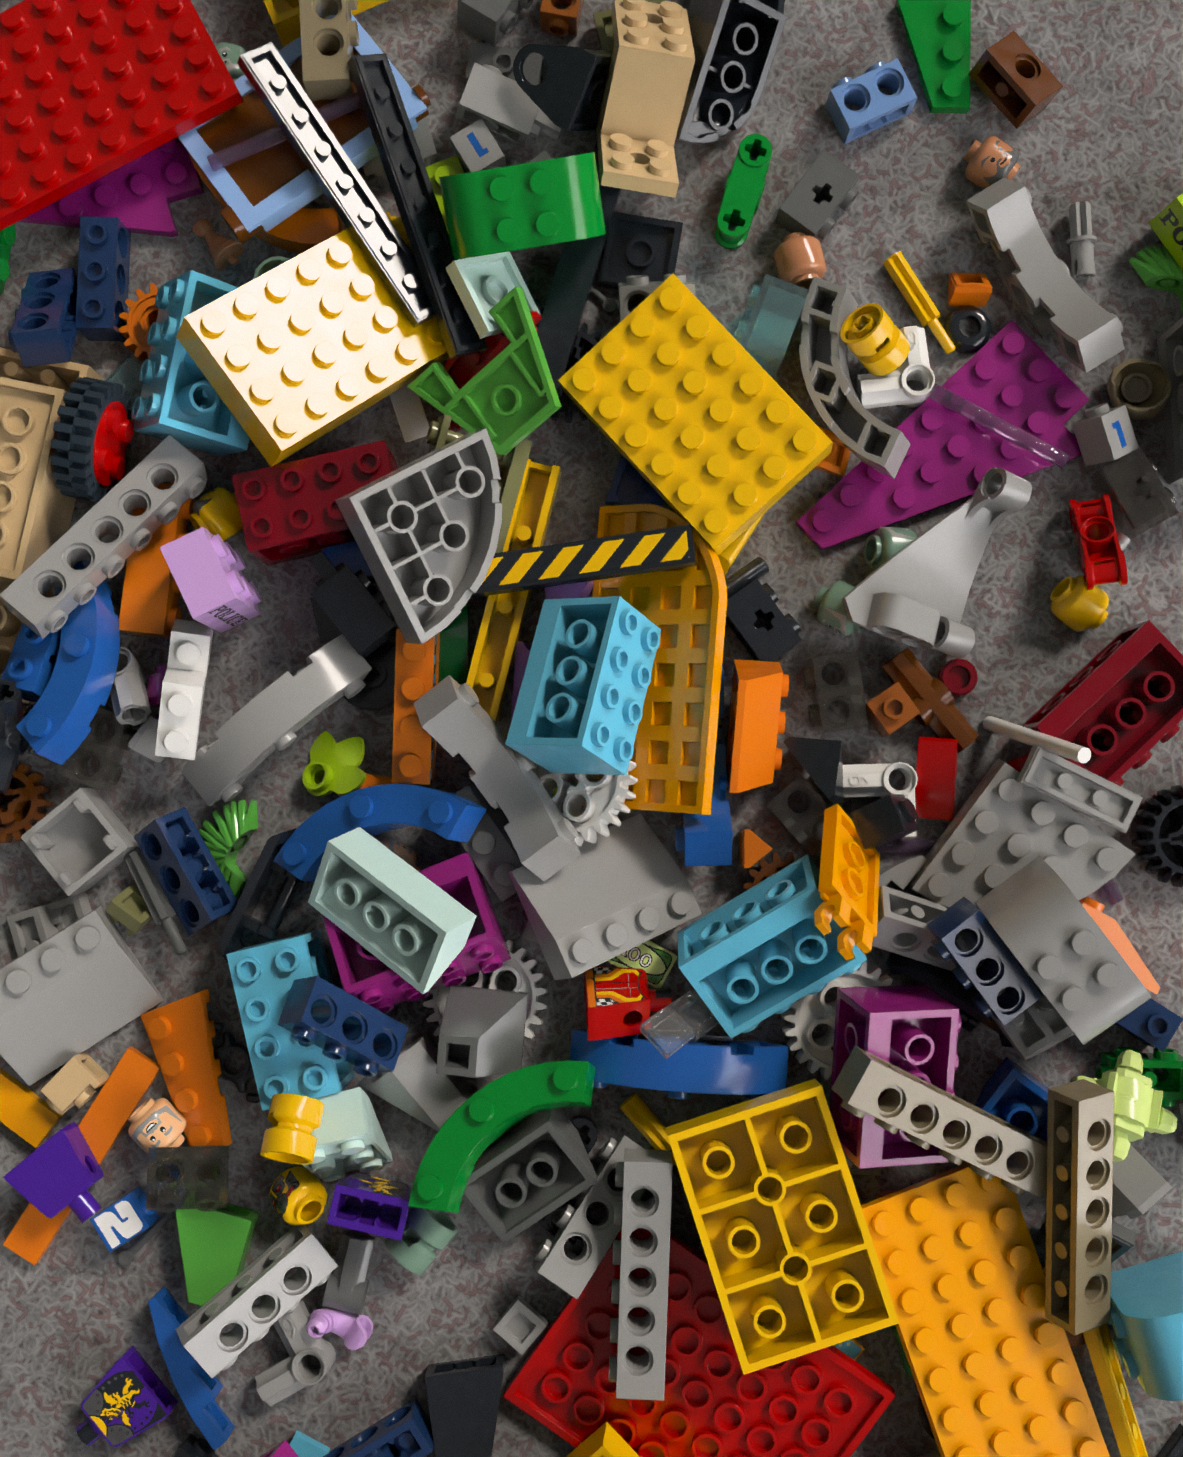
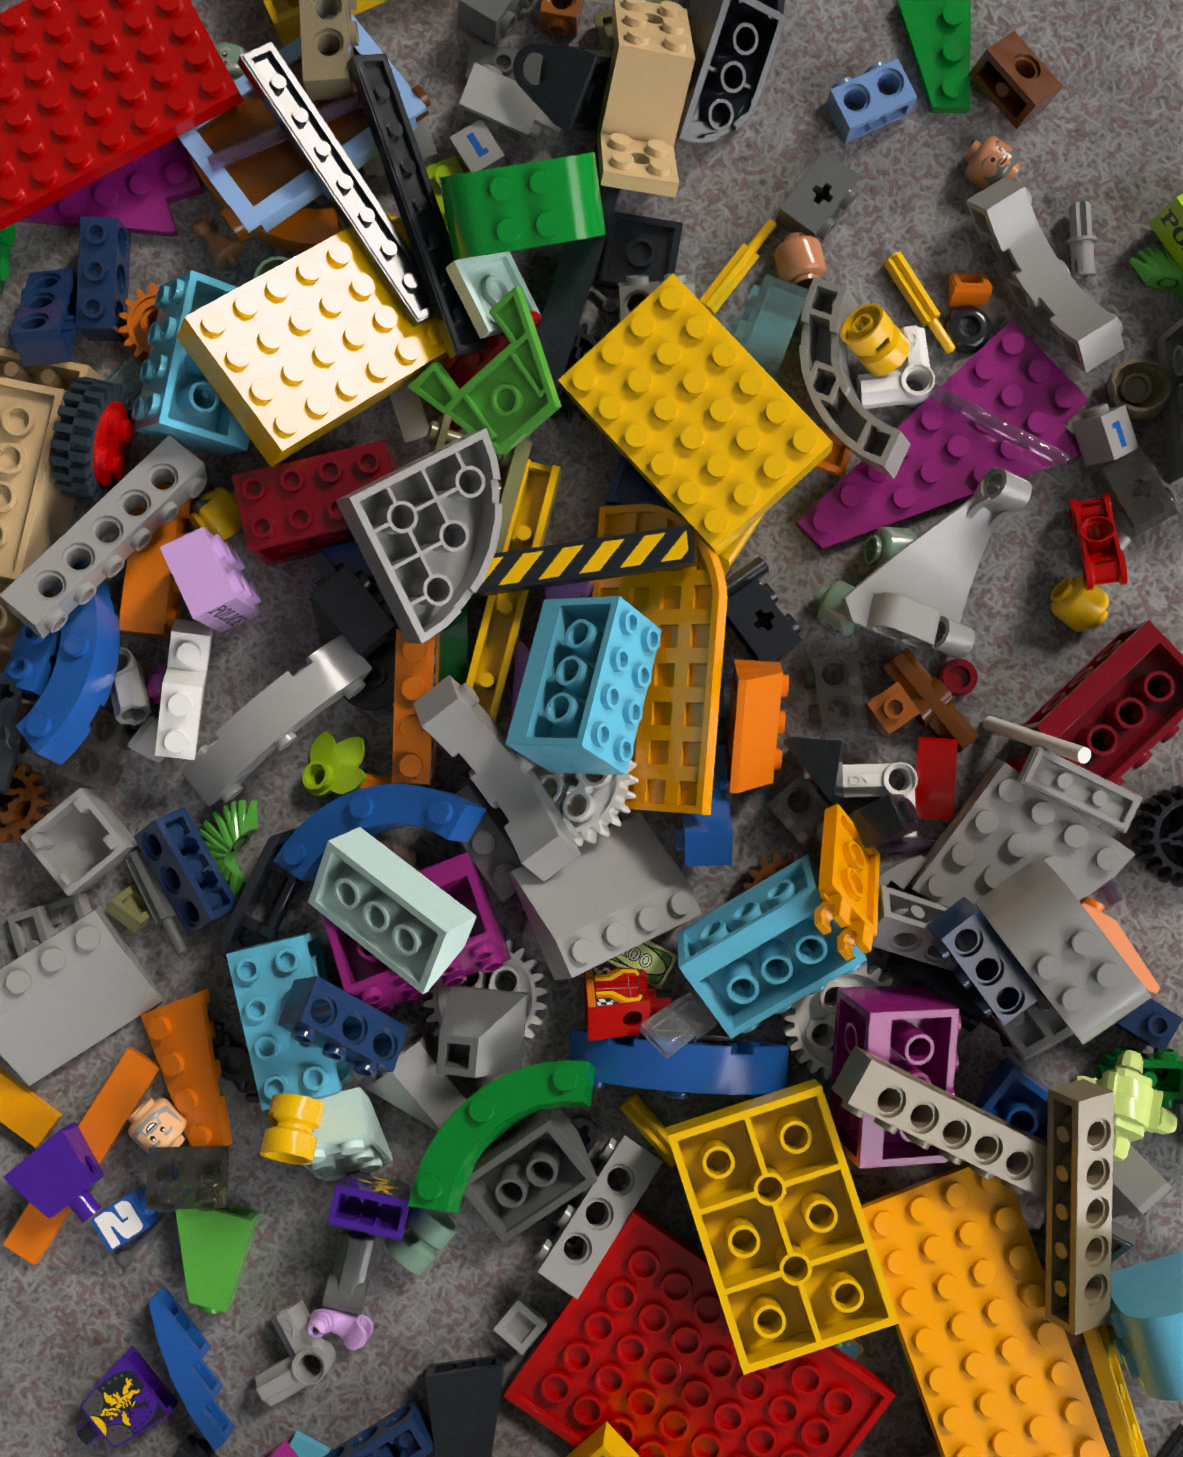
tan brick [41,1051,110,1115] -> none
light grey brick [175,1225,338,1378] -> none
yellow head [269,1166,327,1226] -> none
light grey brick [609,1148,673,1401] -> none
green piece [715,134,772,250] -> none
orange slope [739,829,773,868] -> none
none -> yellow axle [699,219,776,316]

